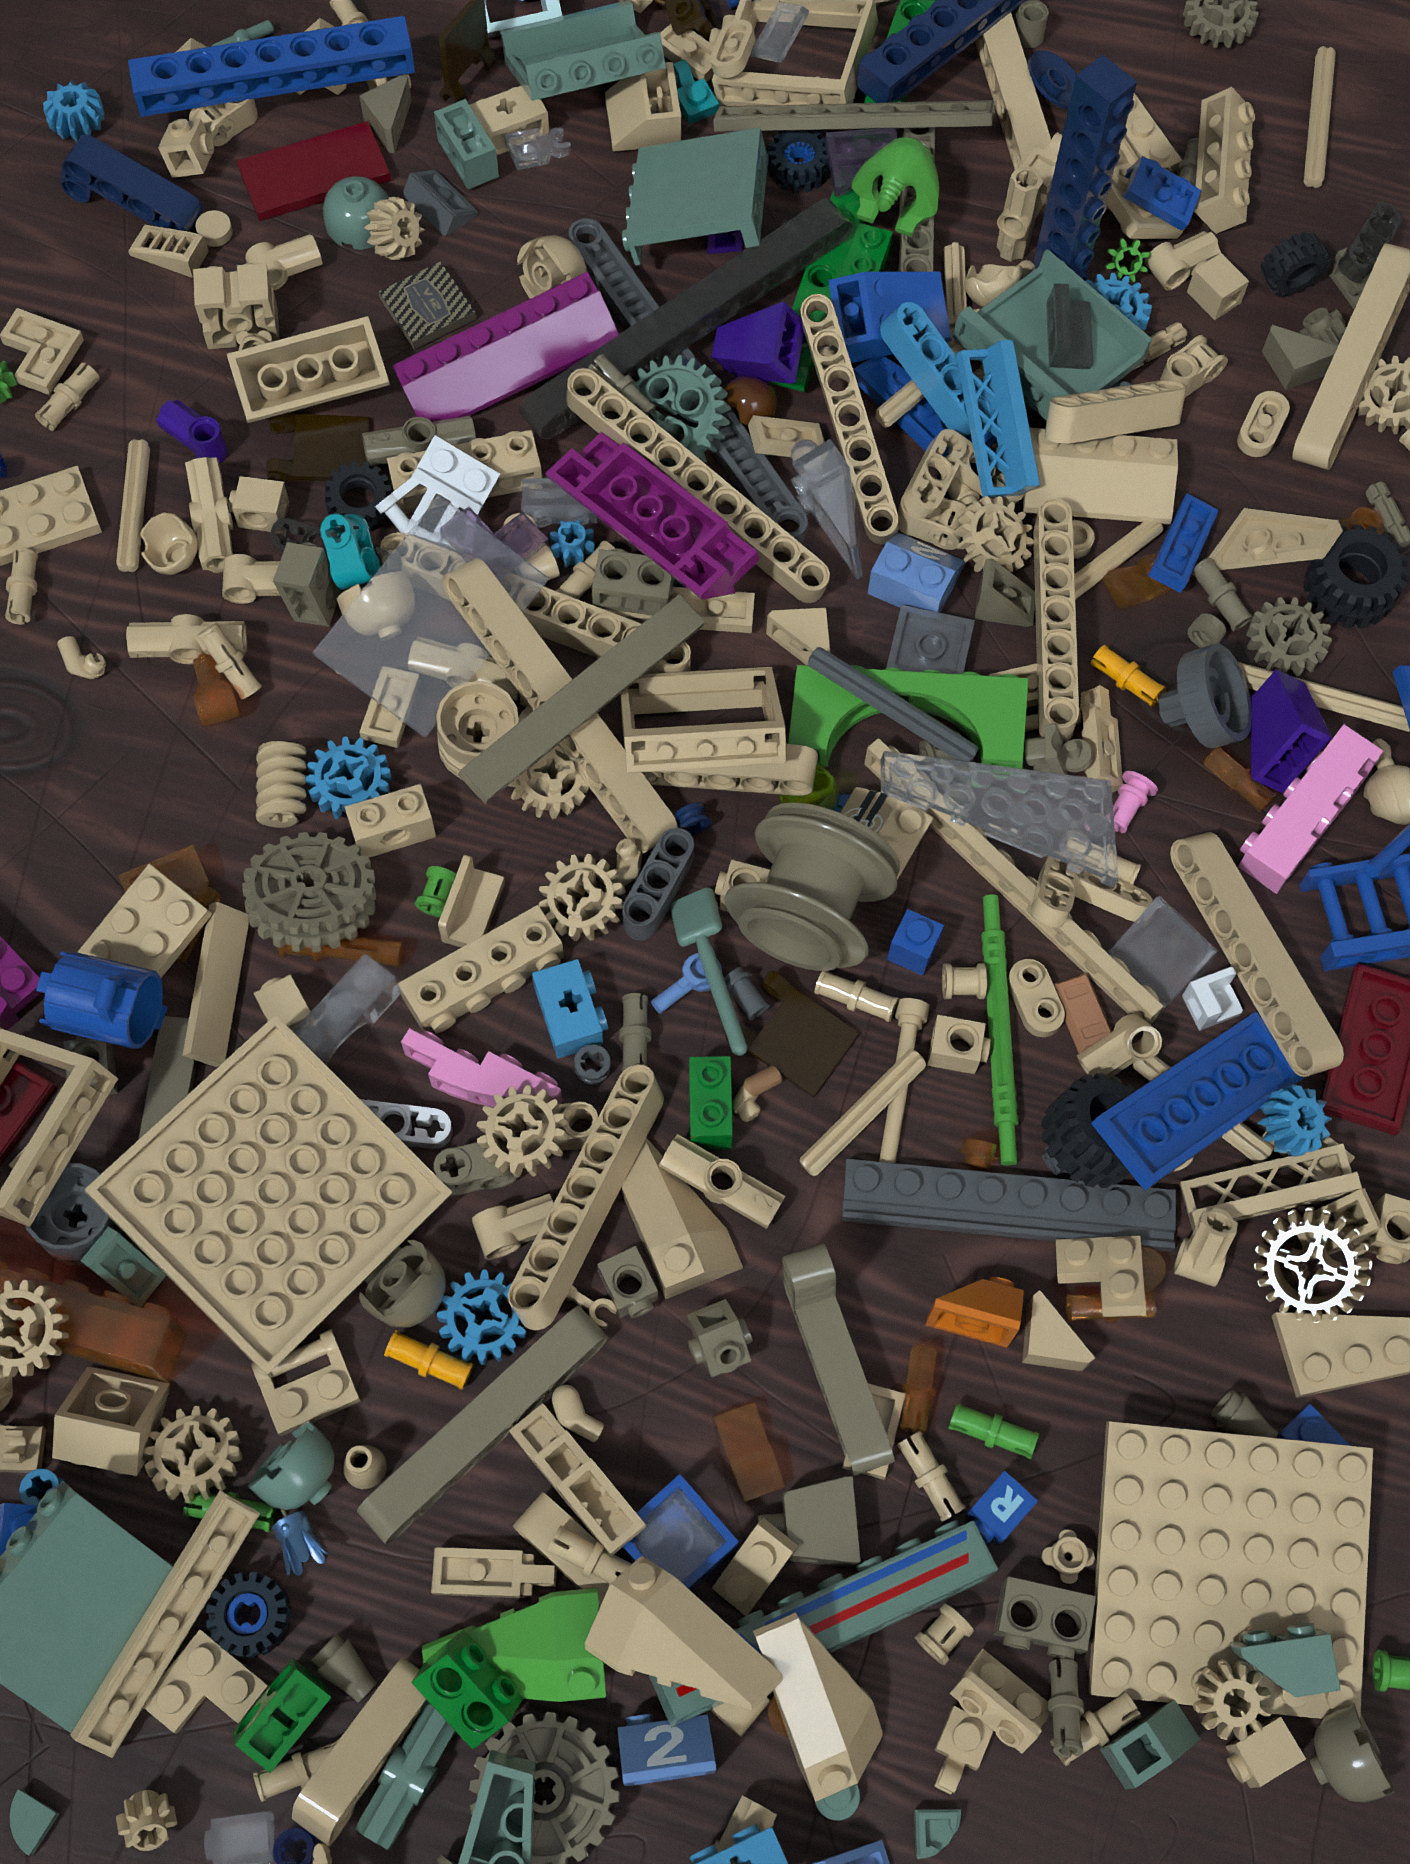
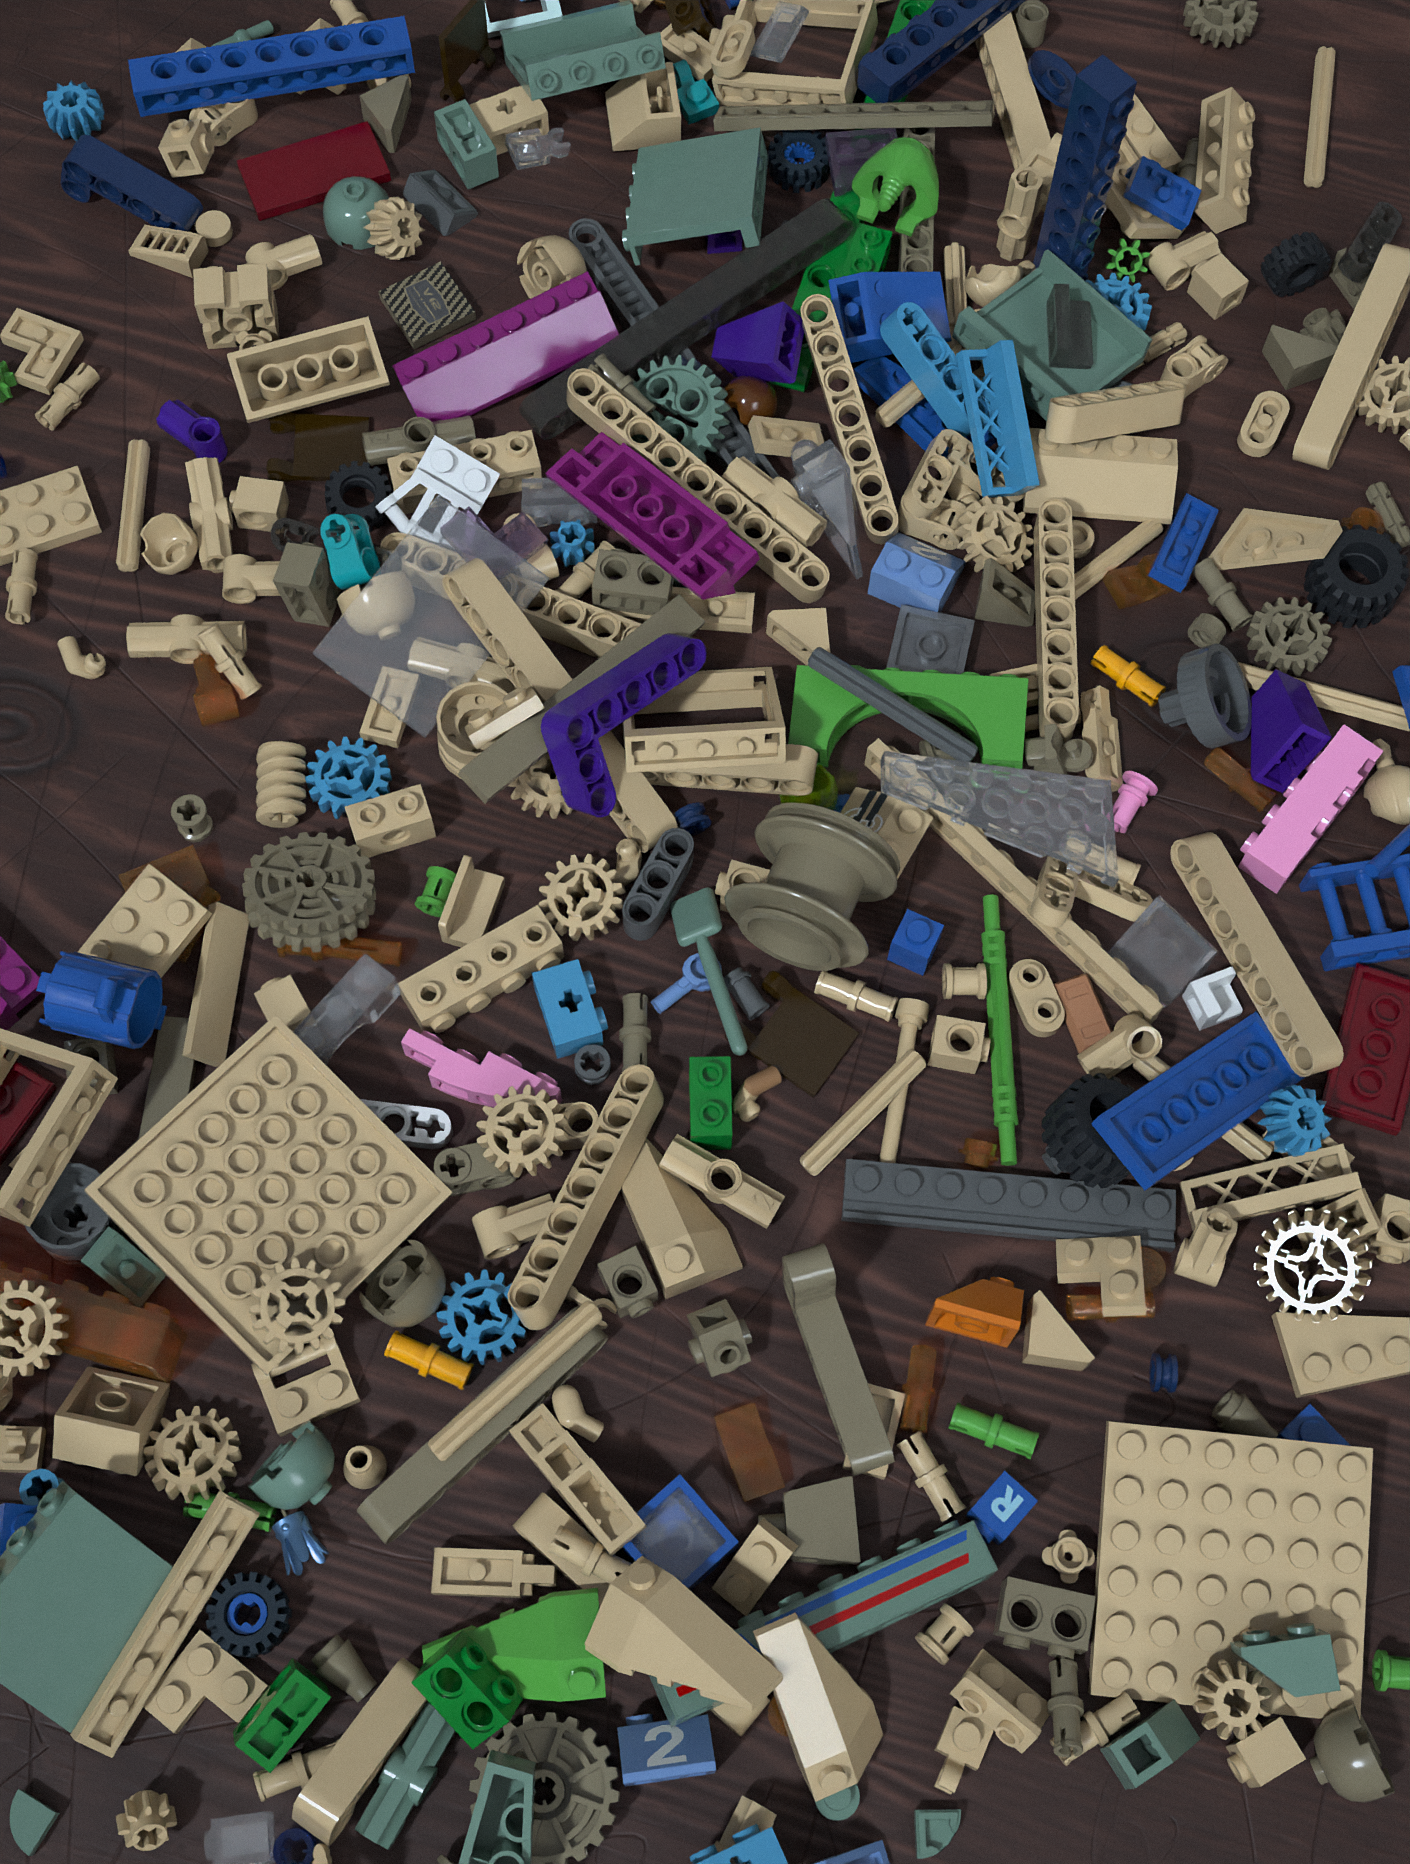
none -> dark tan bush [171,794,213,843]
none -> tan gear [249,1258,345,1355]
none -> tan axle [428,1301,602,1461]
none -> tan plate [464,686,545,749]
none -> dark purple beam [541,633,706,817]
none -> tan piece [722,456,827,547]
none -> dark blue bush [1149,1353,1178,1393]

